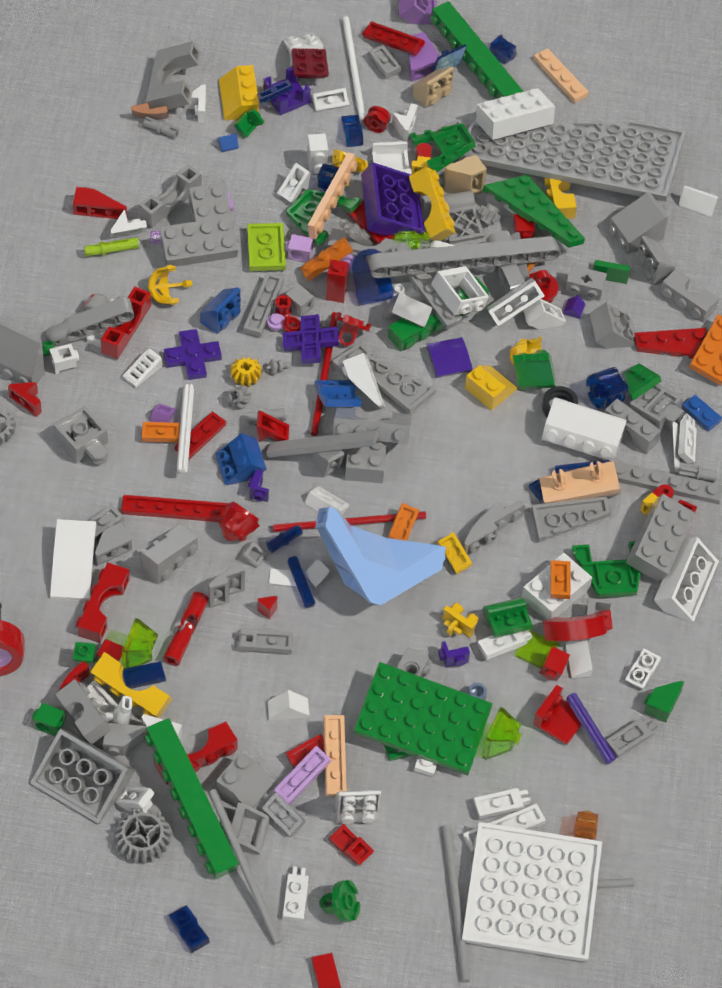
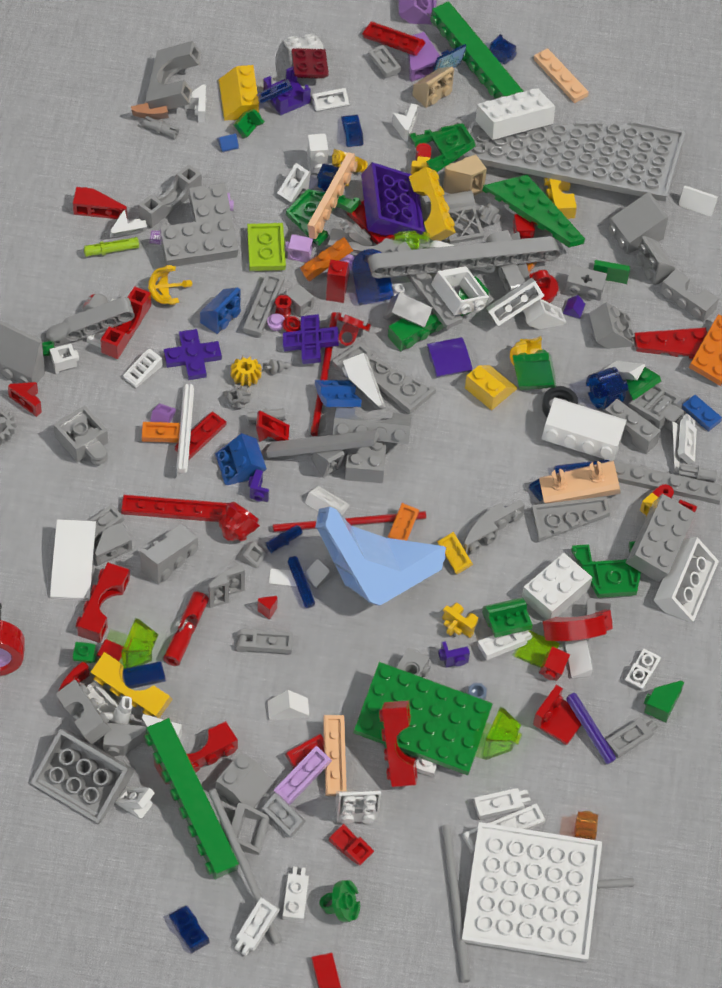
green brick [32,703,65,737] -> none
light grey gear [115,808,171,864] -> none
white piece [342,16,365,124] -> none
red wheel [363,106,391,133] -> none
white panel [372,141,412,174] -> none
orange plate [550,560,571,599] -> none
none -> white hinge [235,898,280,956]
none -> red arch [379,701,418,787]
none -> white slope [603,361,645,380]

